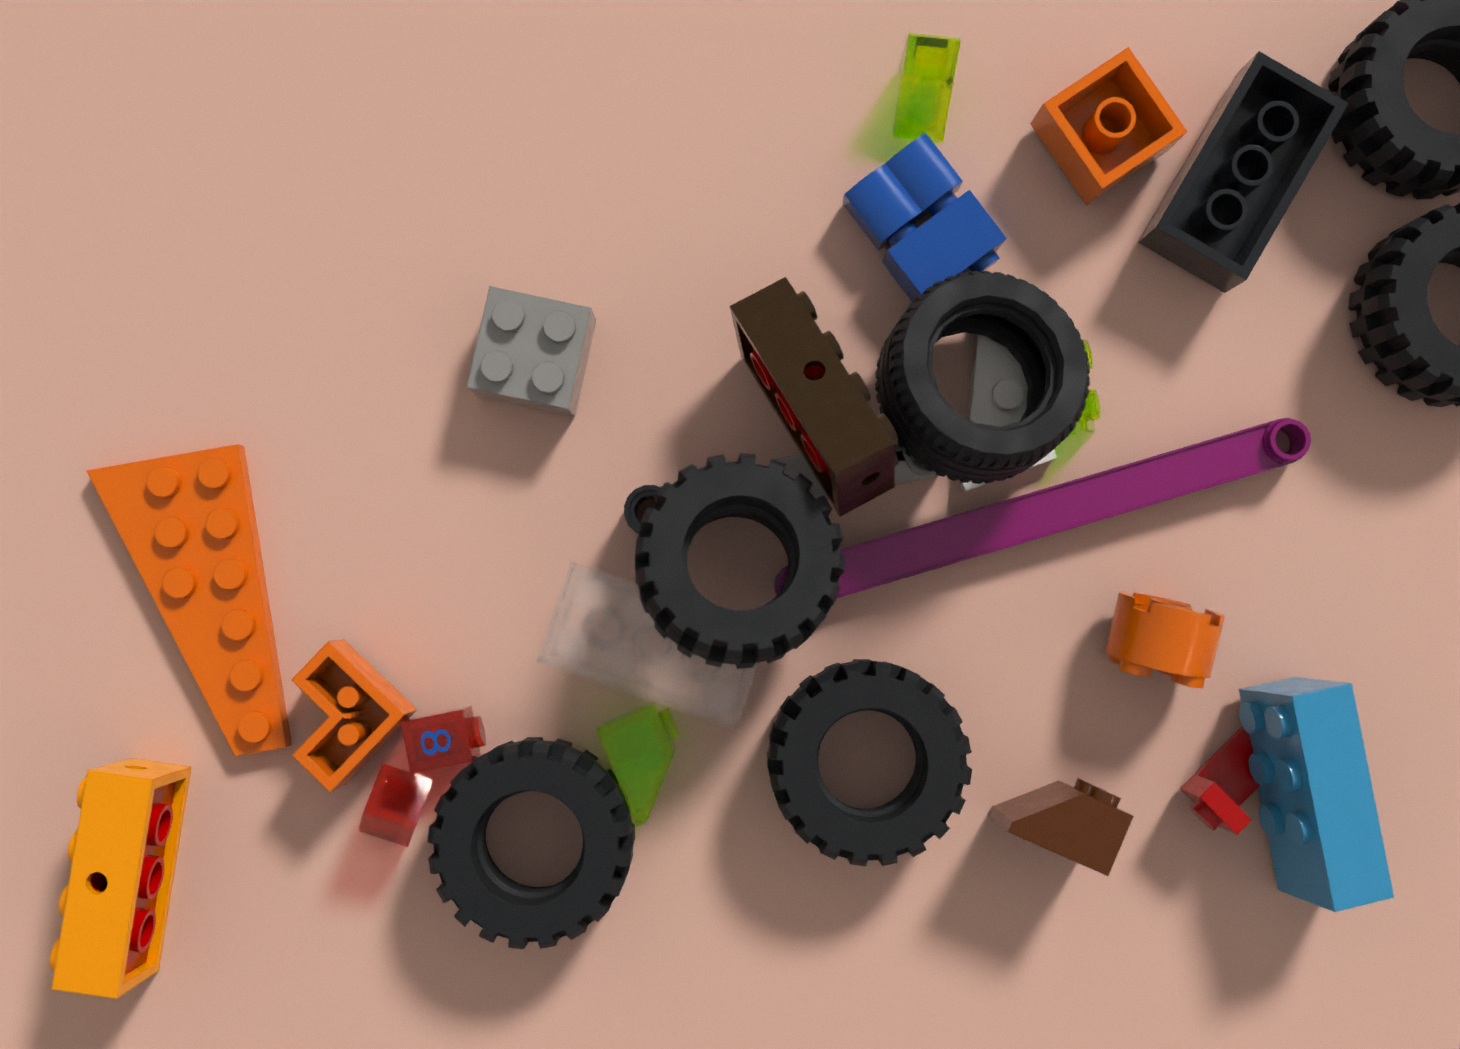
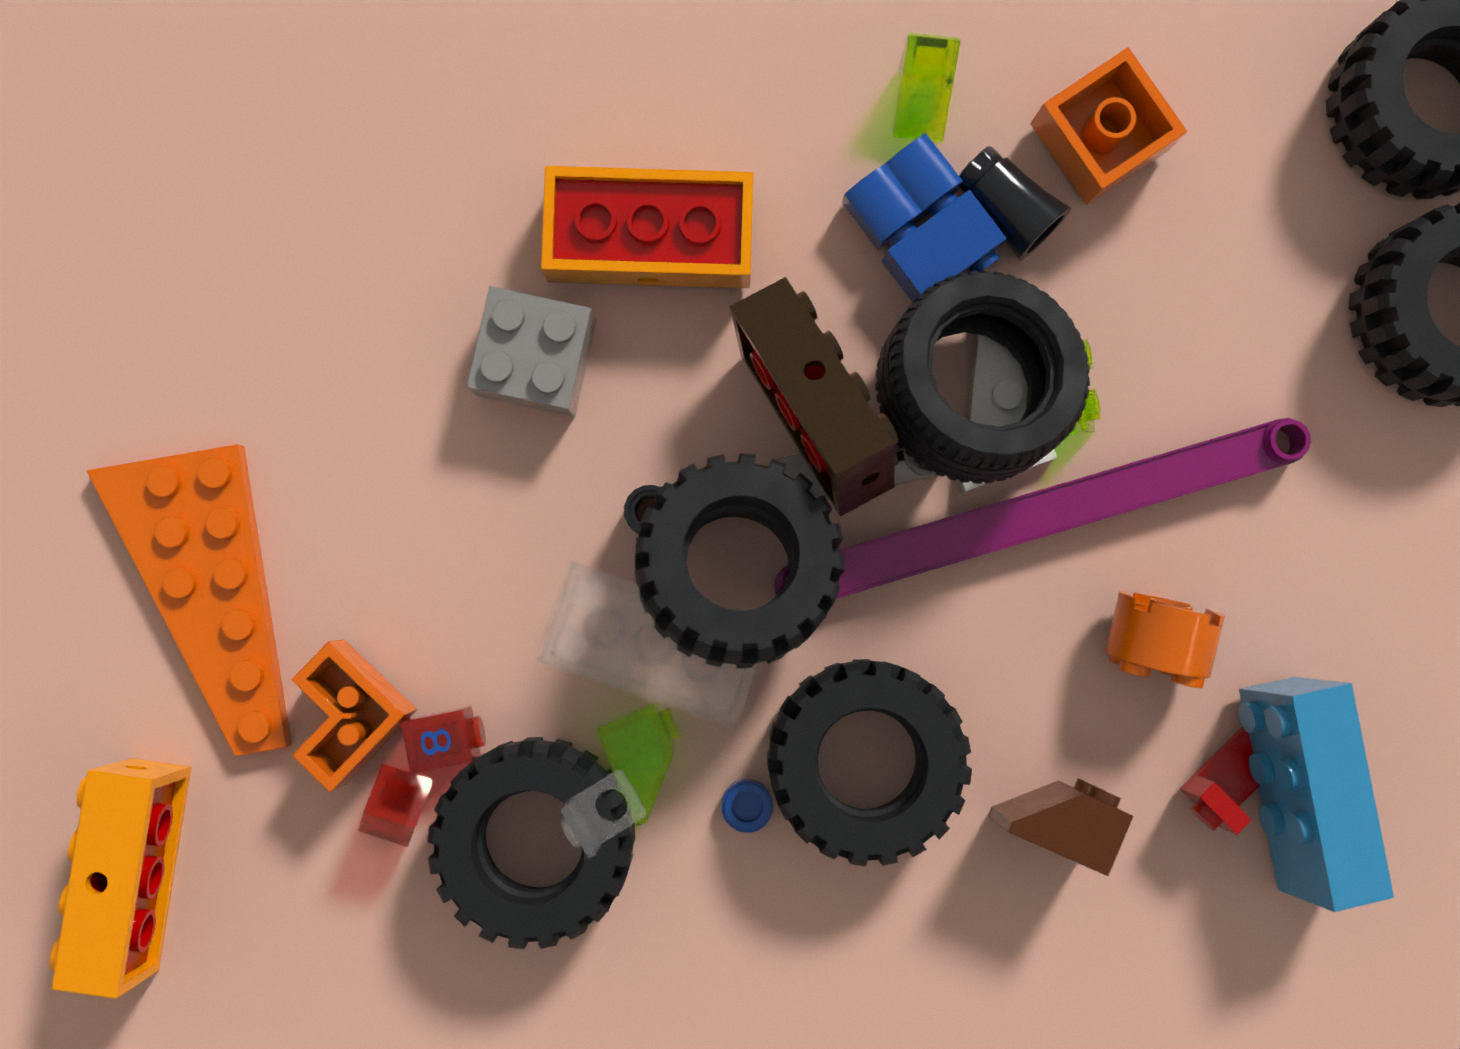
black brick [1138,51,1349,293] -> none
none -> red brick [541,166,754,289]
none -> clear bracket [560,769,647,858]
none -> blue tile [722,779,773,833]
none -> black plant [959,146,1072,261]

